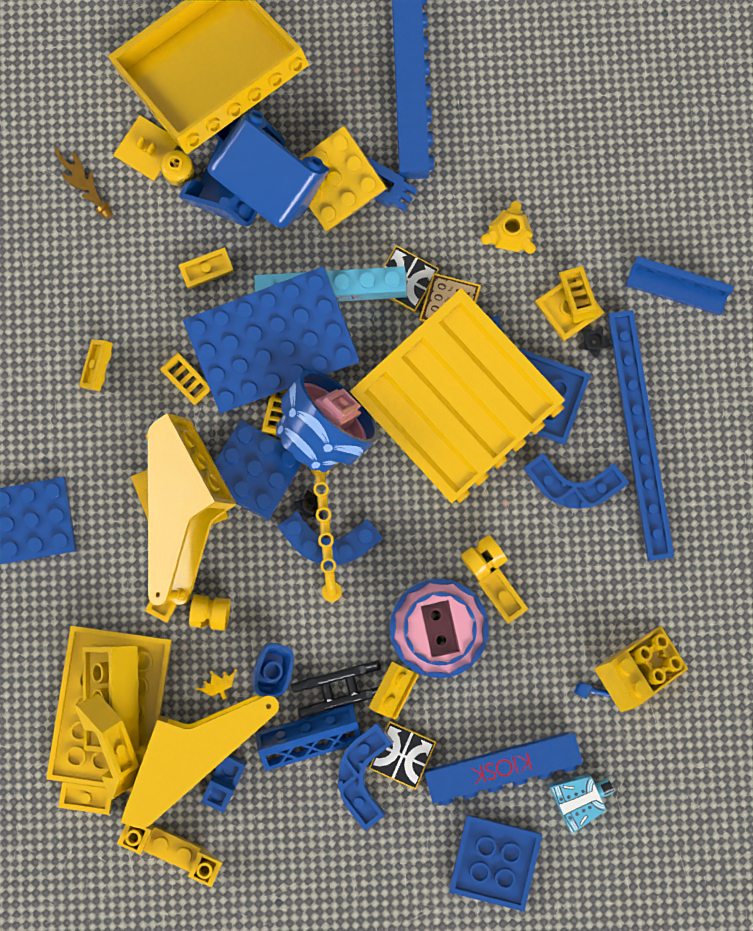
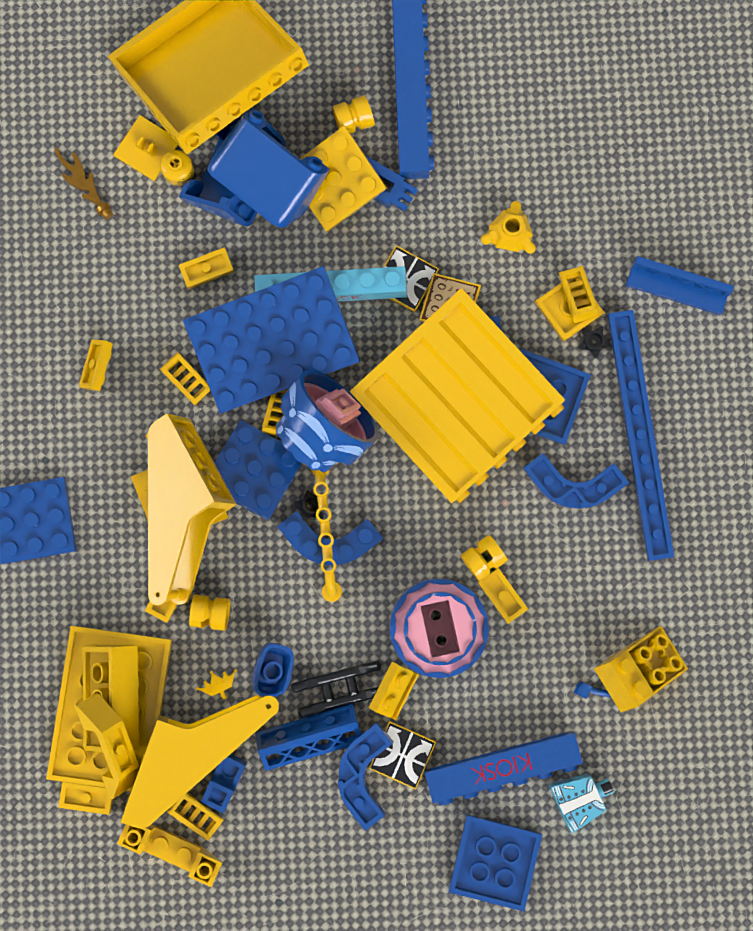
none -> yellow slope [167,792,224,841]
none -> yellow wheel [332,95,375,134]

